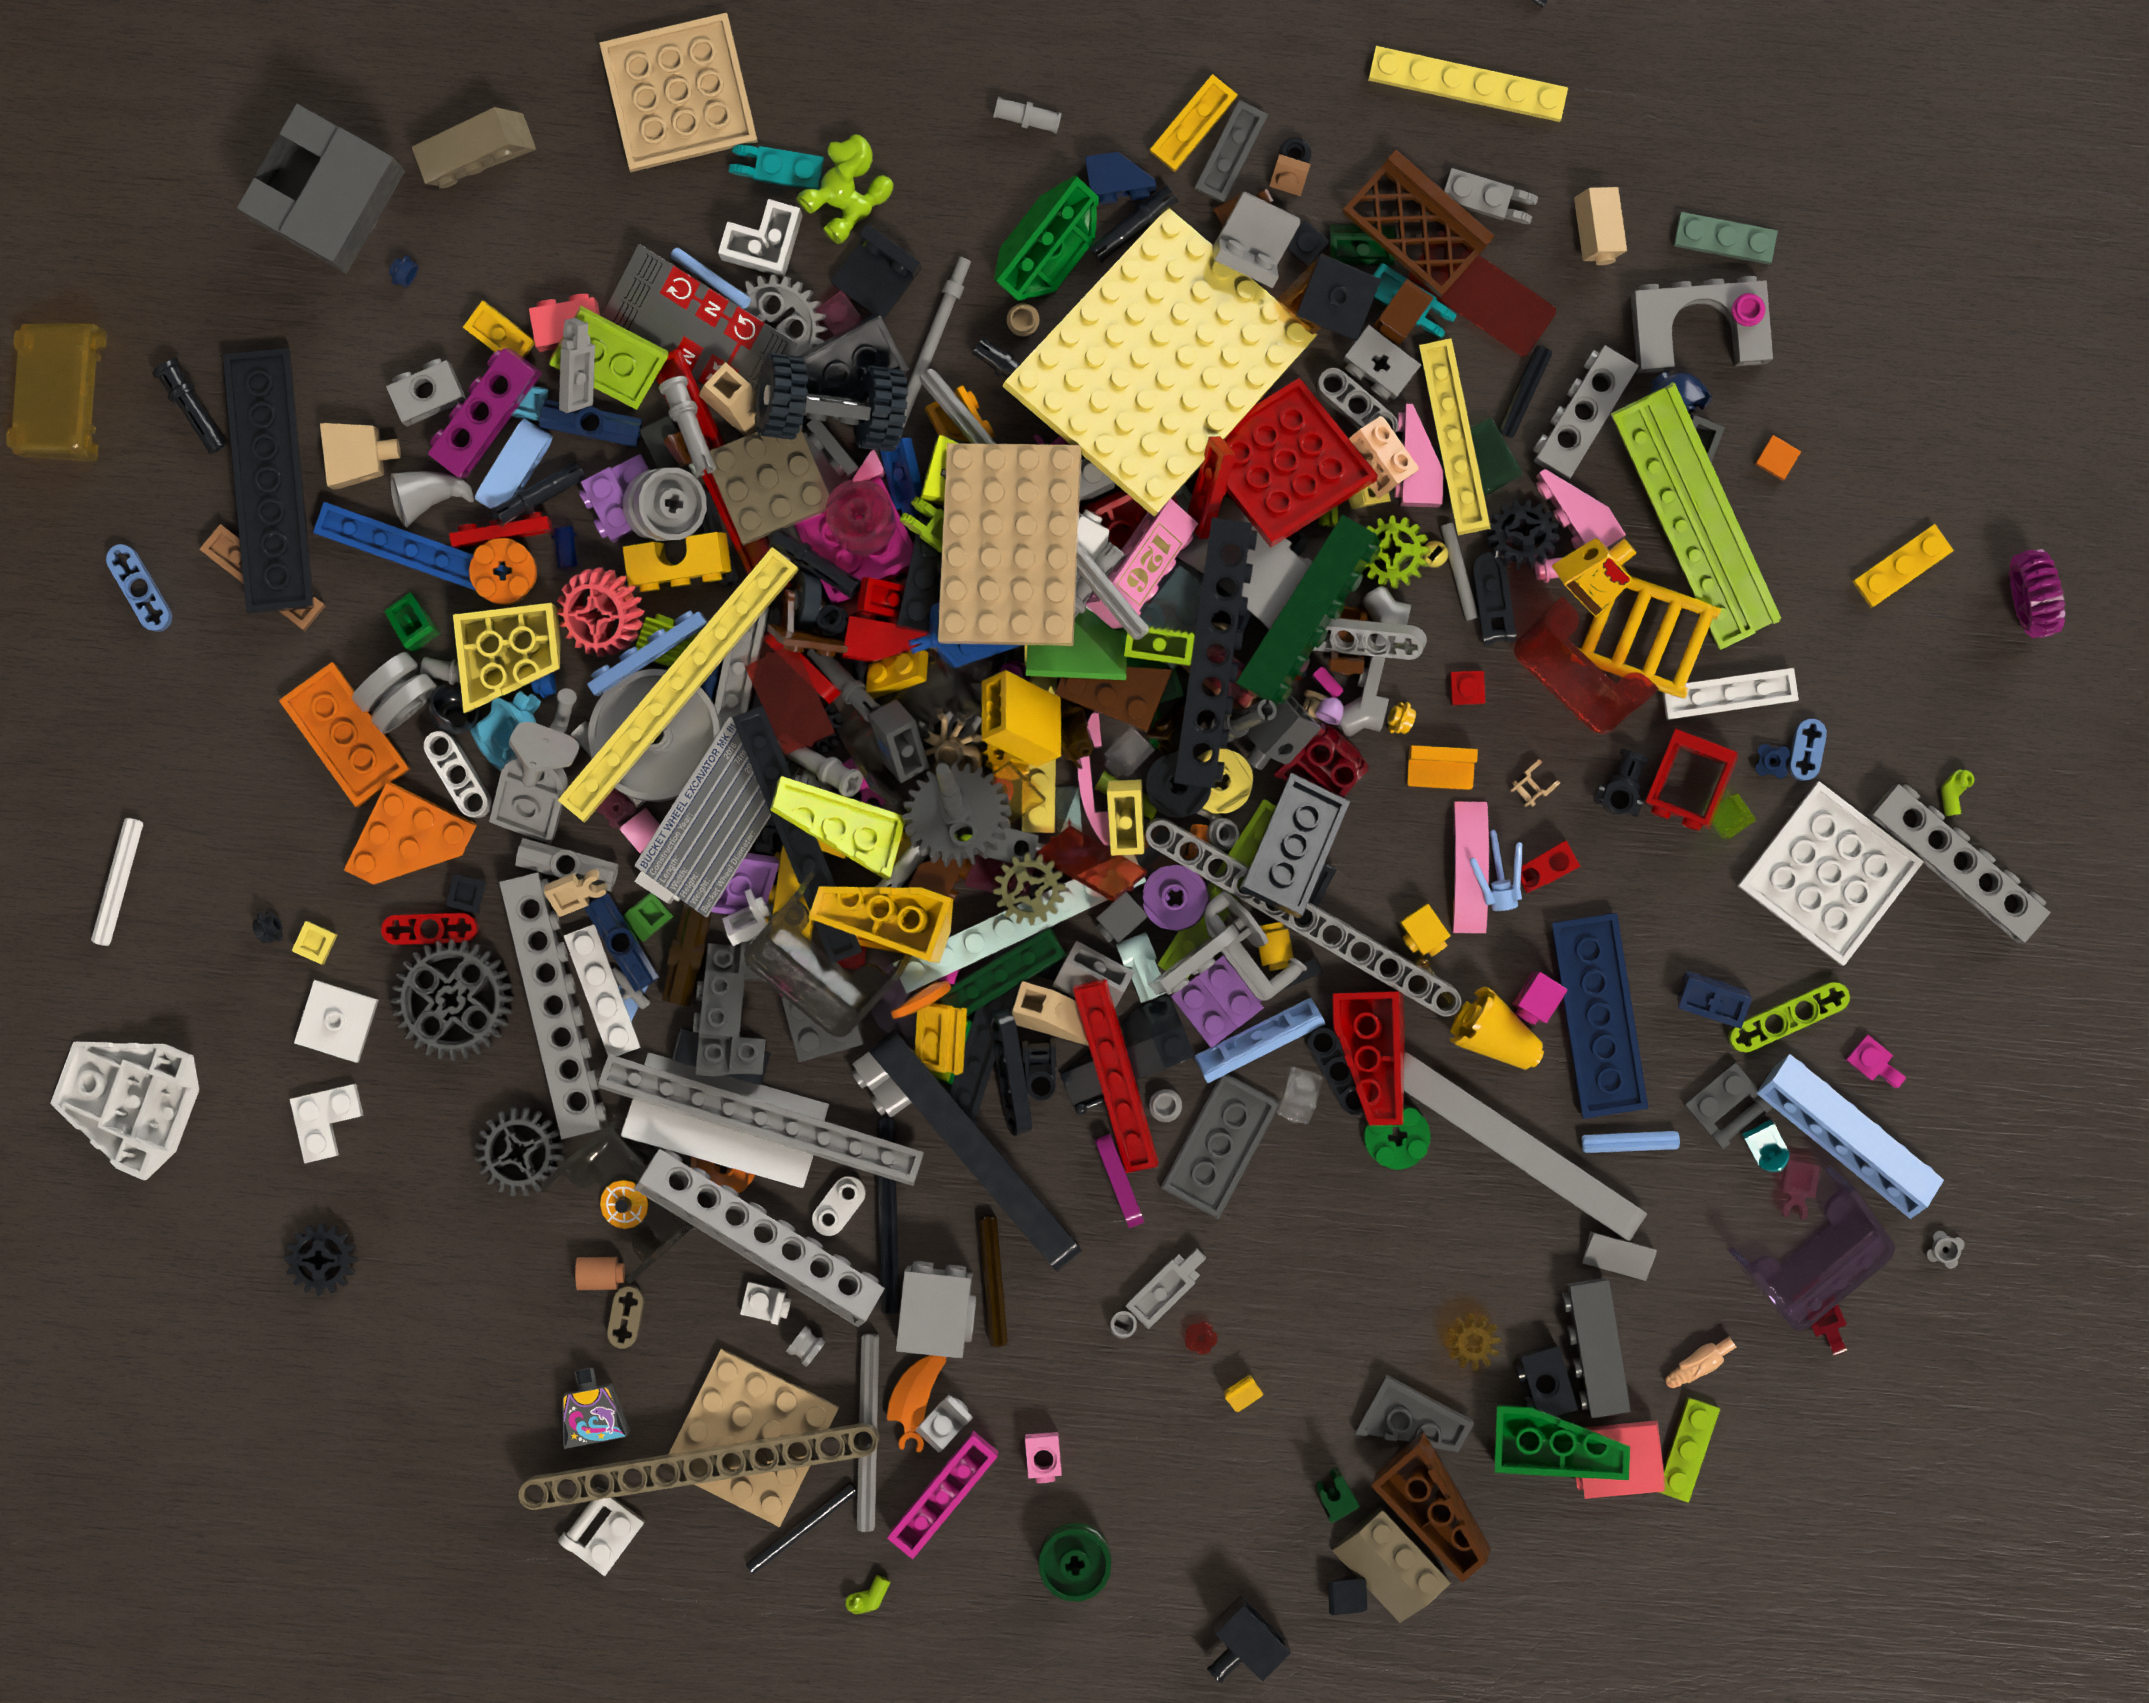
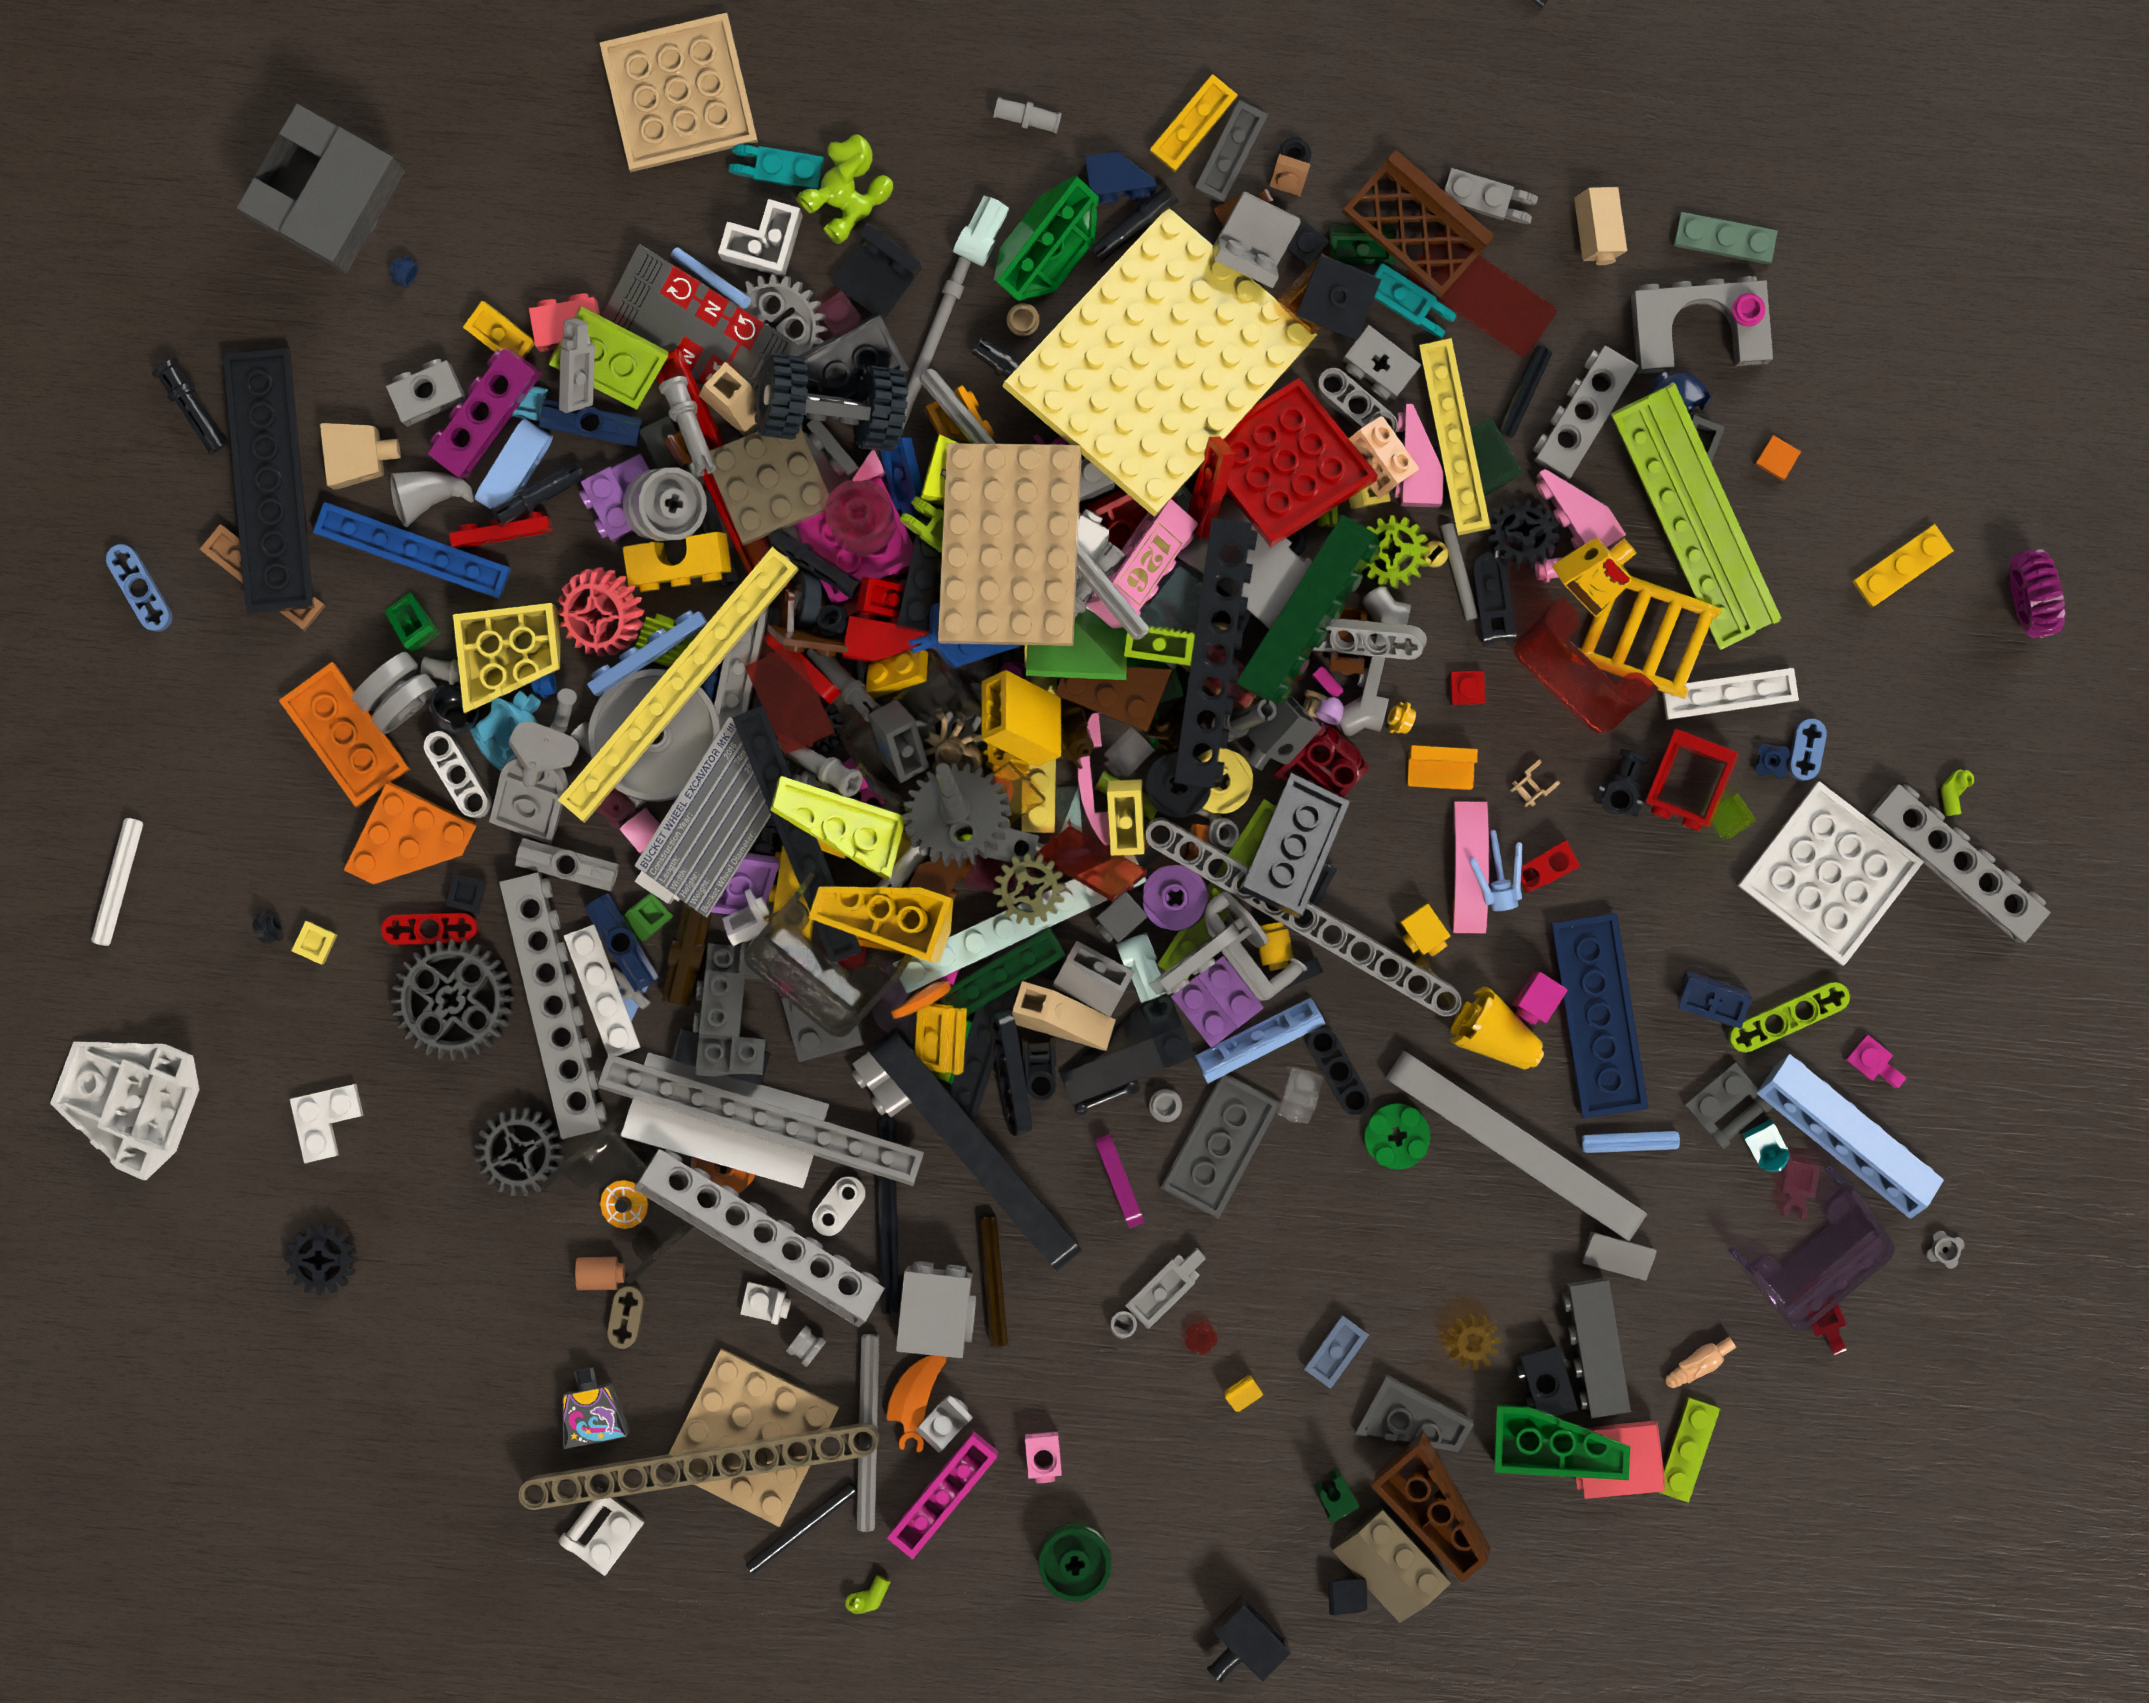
clear yellow windscreen [7,323,107,462] -> none
white plate [294,980,379,1063] -> none
dark tan wedge [412,107,537,188] -> none
orange plate [469,538,537,605] -> none
tan plate [544,869,607,917] -> none
clear blue pin [551,526,578,568] -> none
red tile [1073,979,1159,1173] -> none
red wedge [1333,991,1405,1126] -> none
light yellow plate [1368,46,1568,122] -> none
reddish brown slope [1372,279,1433,347] -> none
none -> light aqua piece [953,196,1009,267]
none -> sand blue plate [1303,1314,1369,1389]

